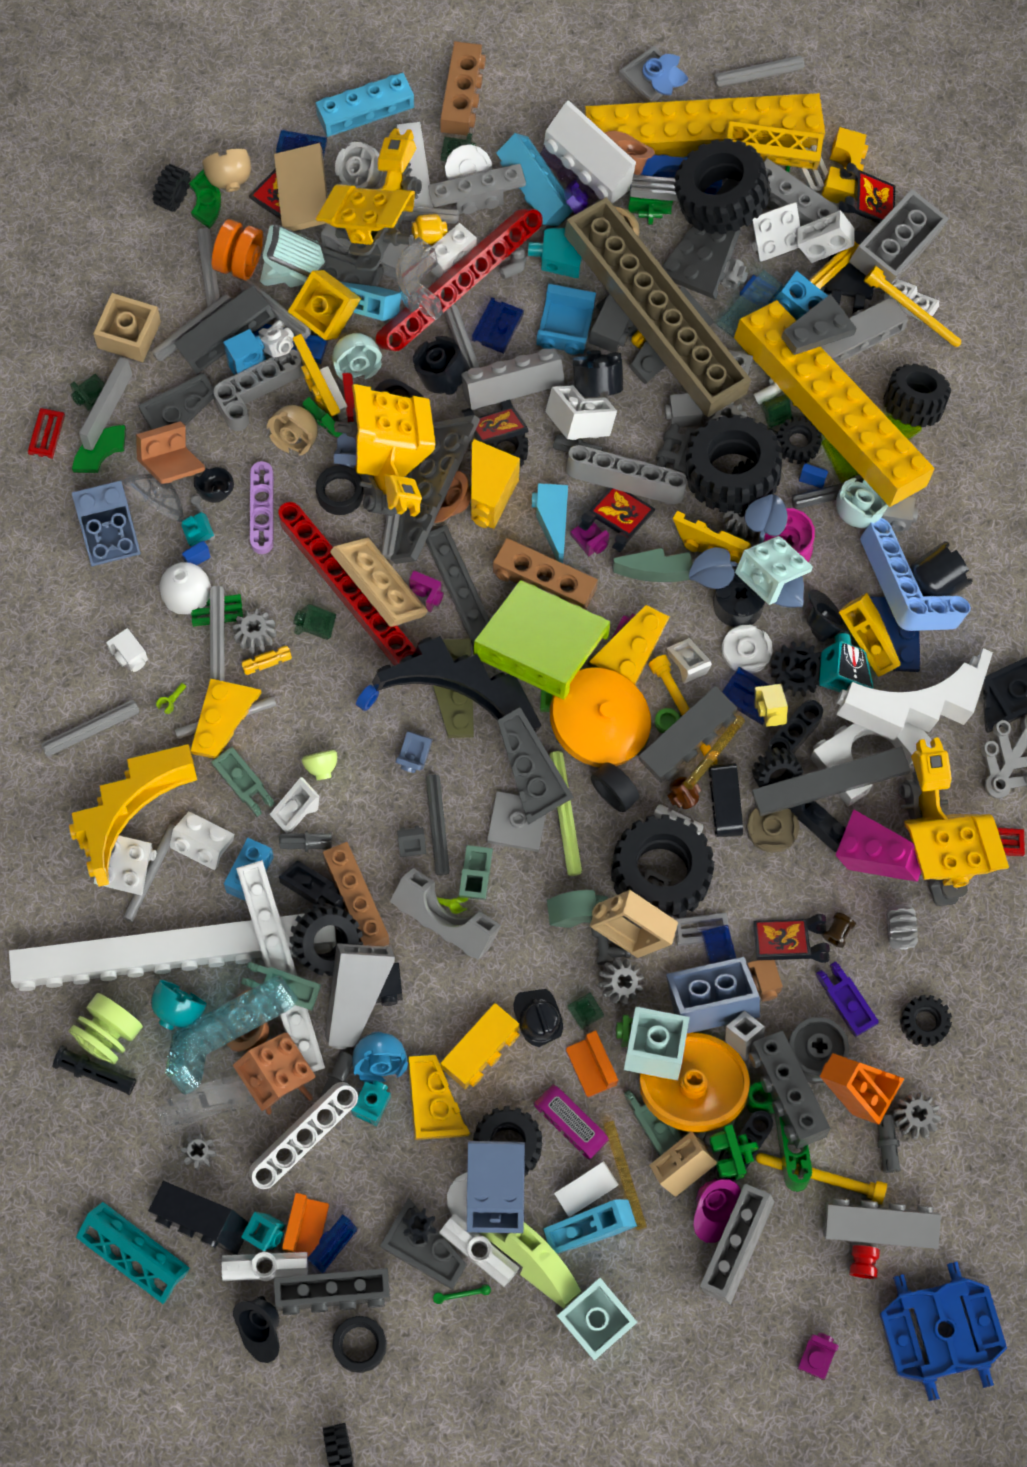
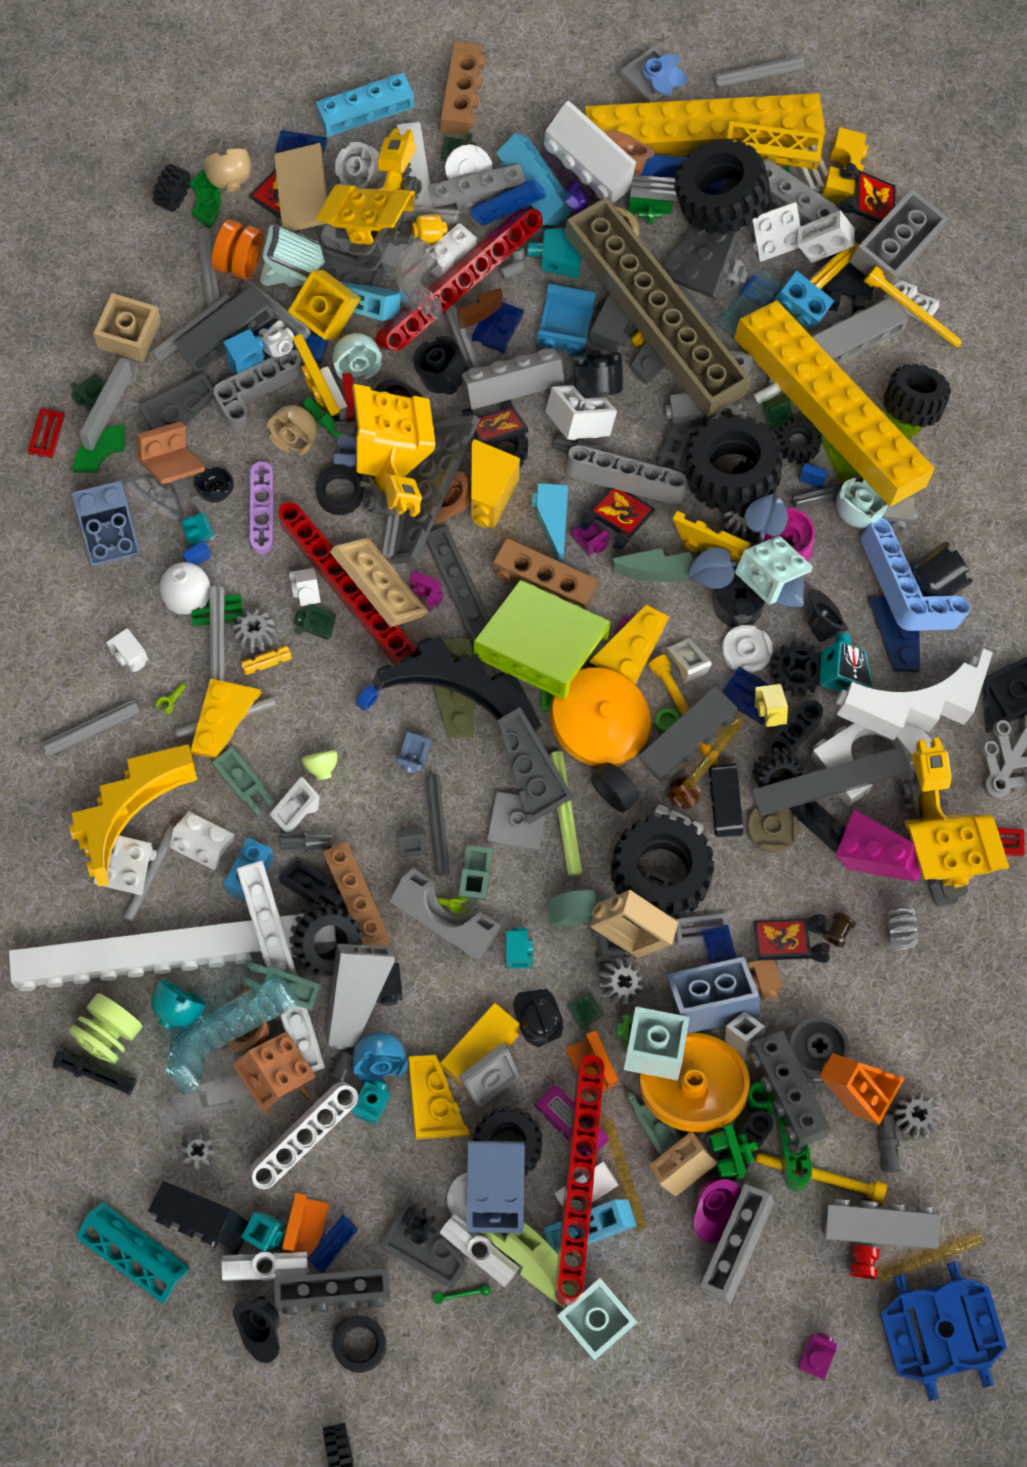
dark grey wing [781,294,857,355] -> none
dark purple hinge [816,961,879,1038] -> none
yellow slope [839,593,901,677] -> none
black tyre [900,995,952,1047] -> none
none -> white brick [289,568,321,606]
none -> reddish brown slope [457,288,503,329]
none -> light grey plate [459,1043,521,1111]
none -> blue plate [471,179,546,226]
none -> teal brick [506,927,533,969]
none -> red beam [554,1055,605,1305]
none -> clear yellow bar [877,1234,983,1283]

